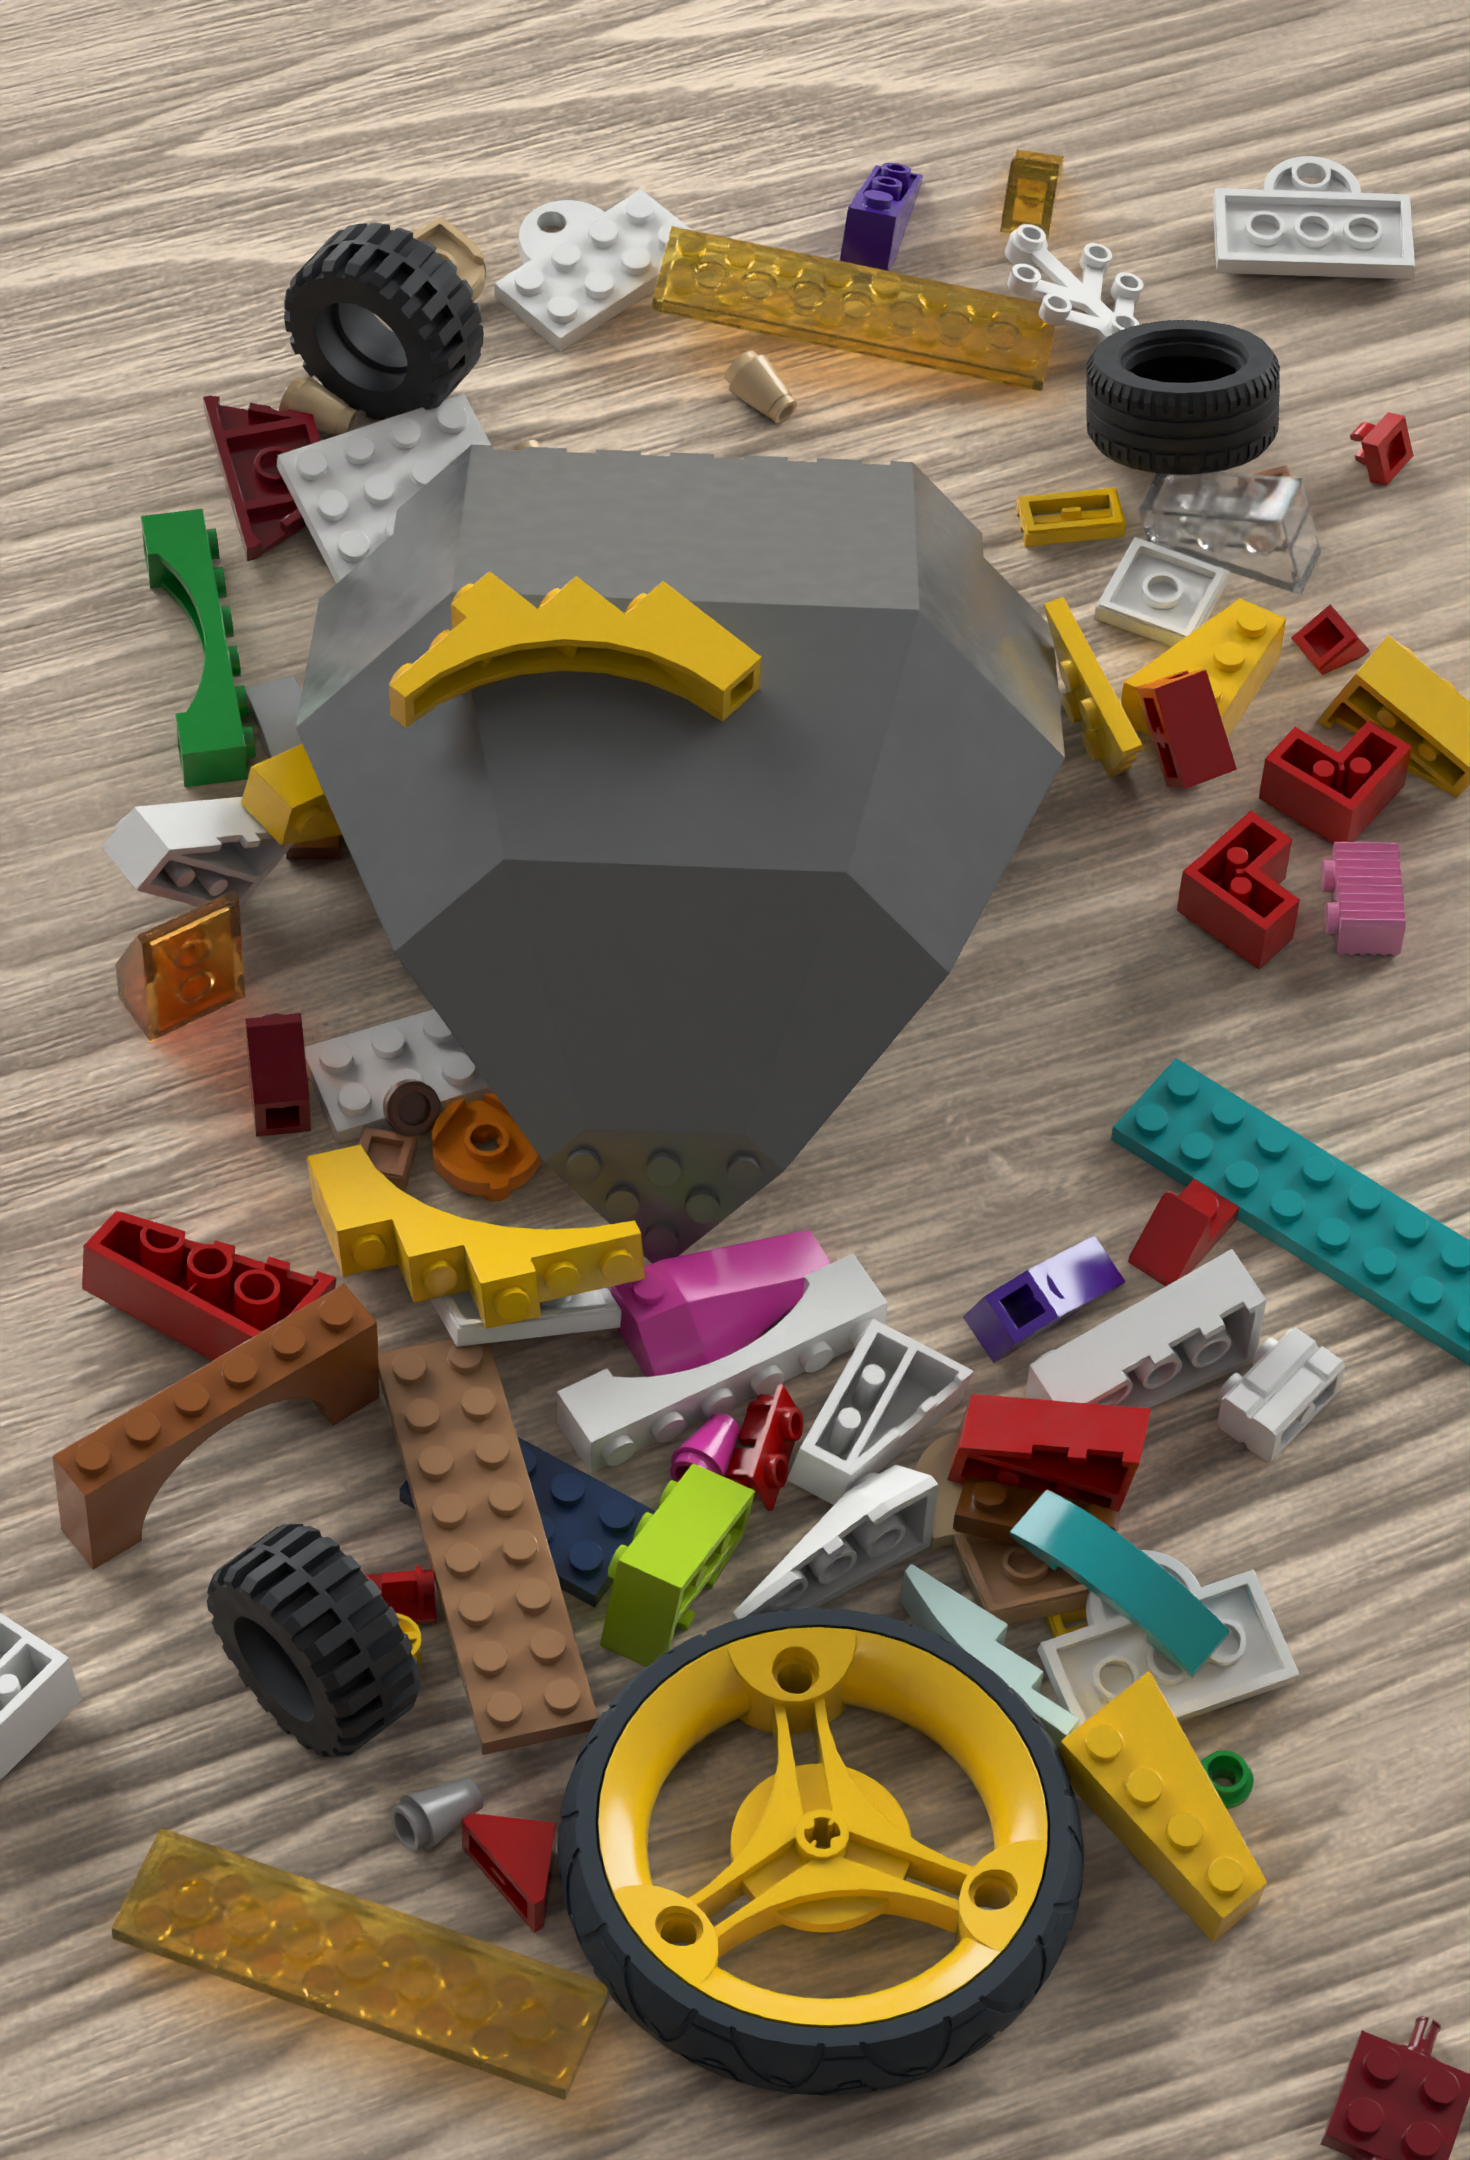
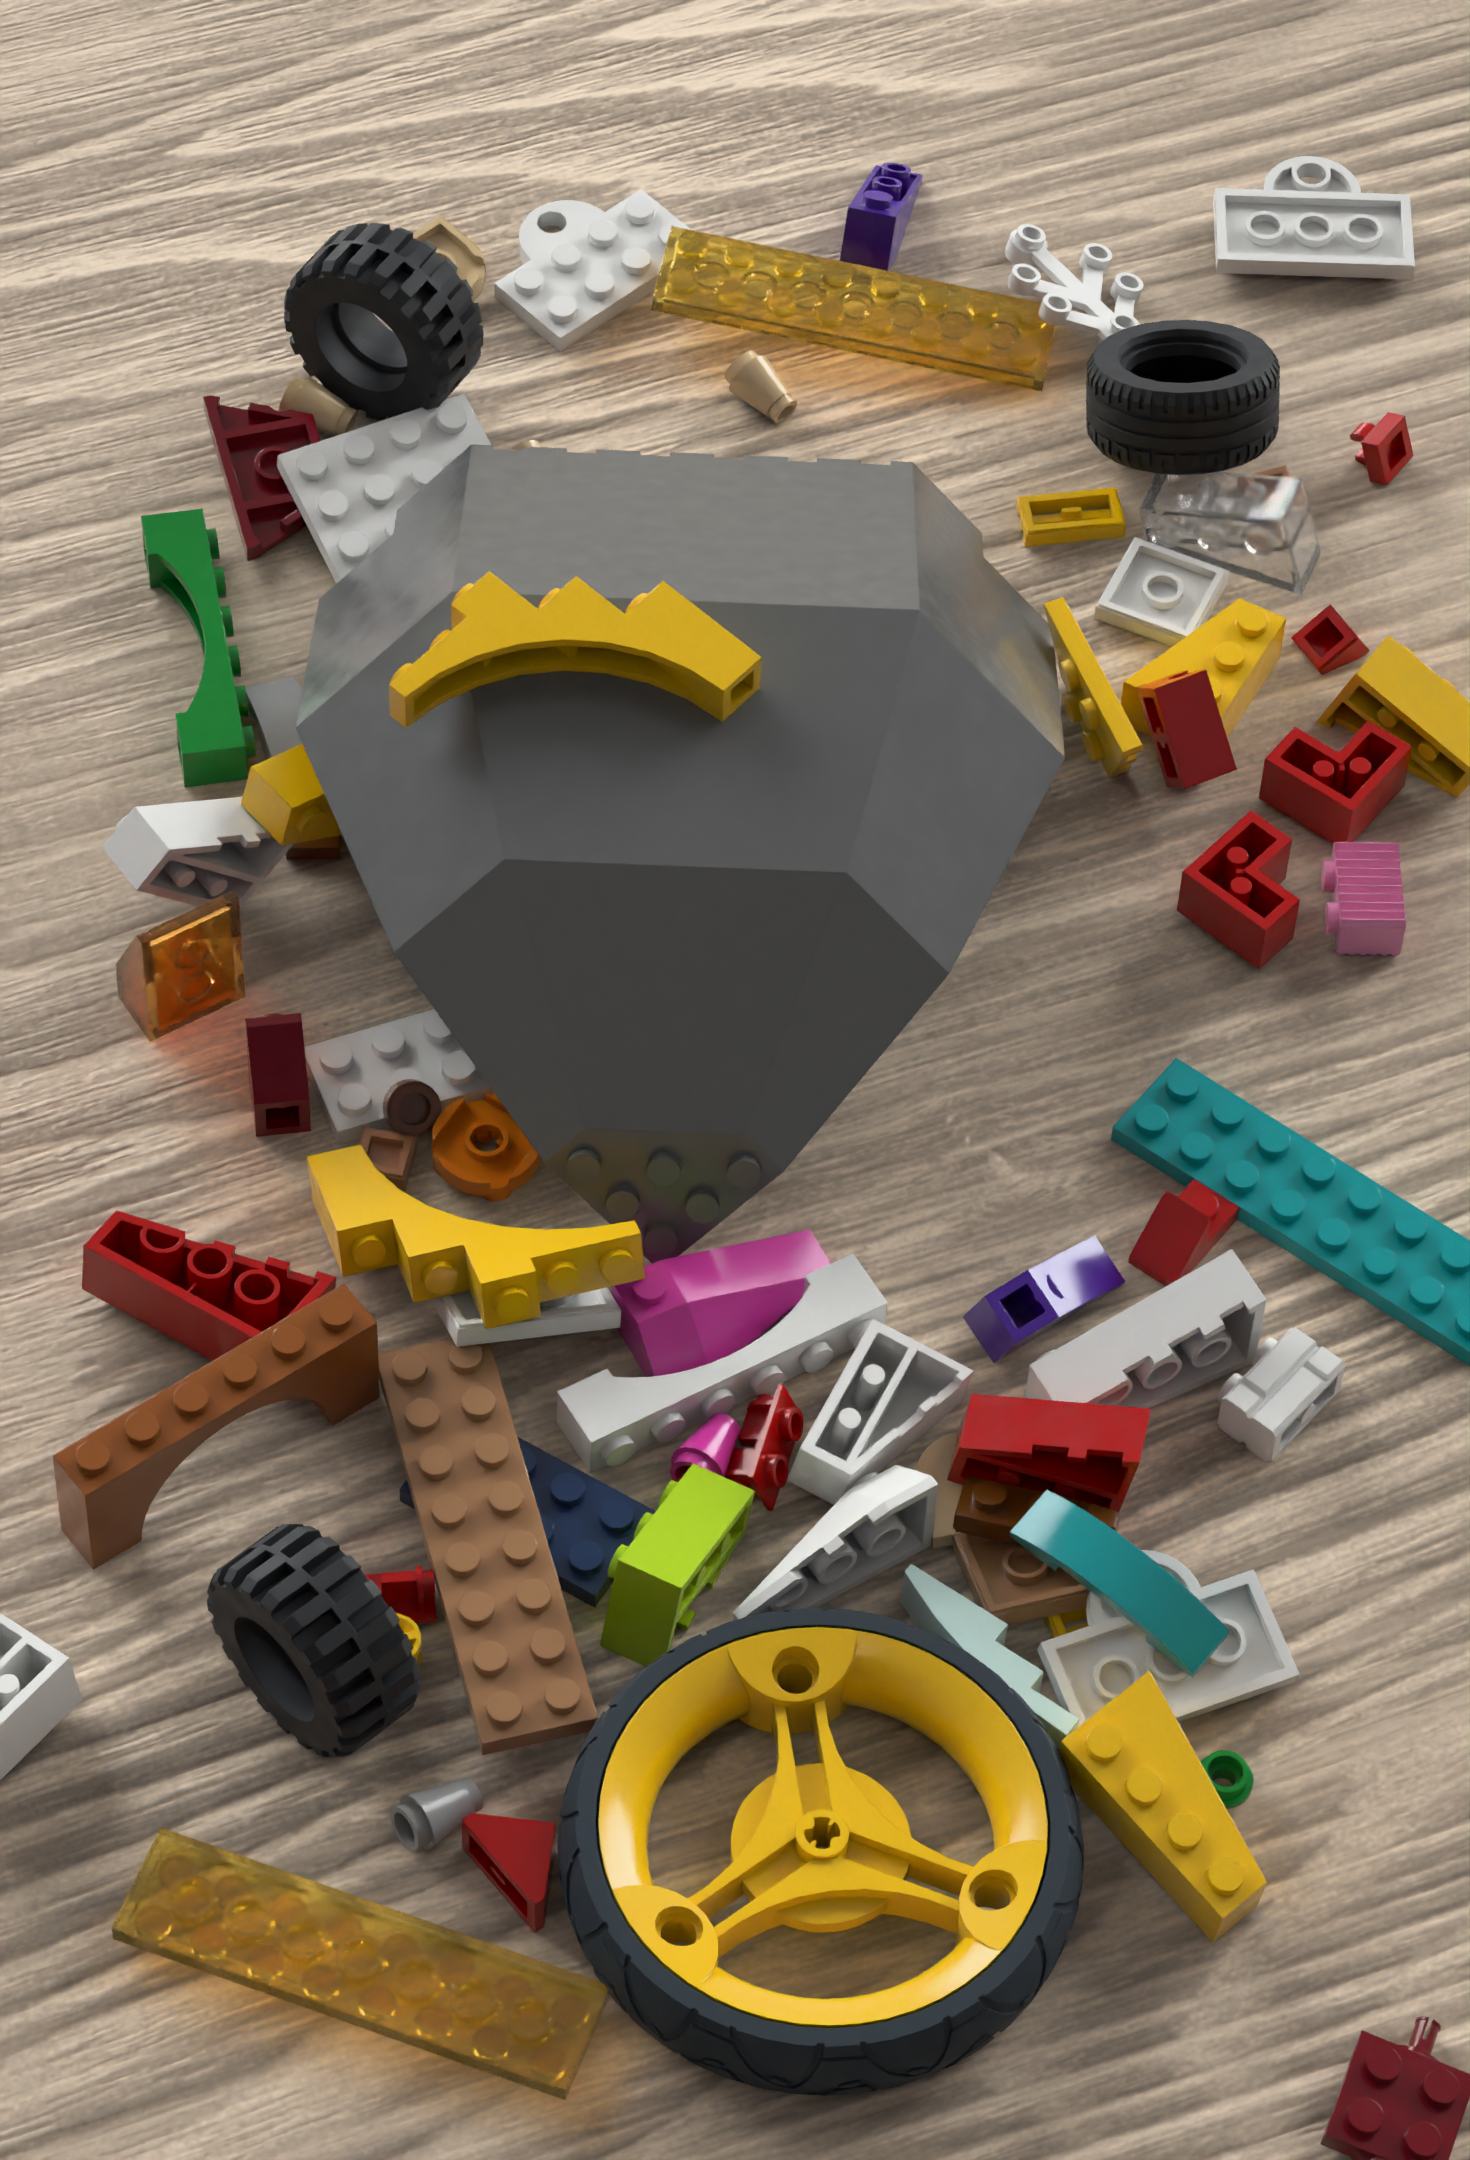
clear yellow slope [1000,149,1064,239] -> none

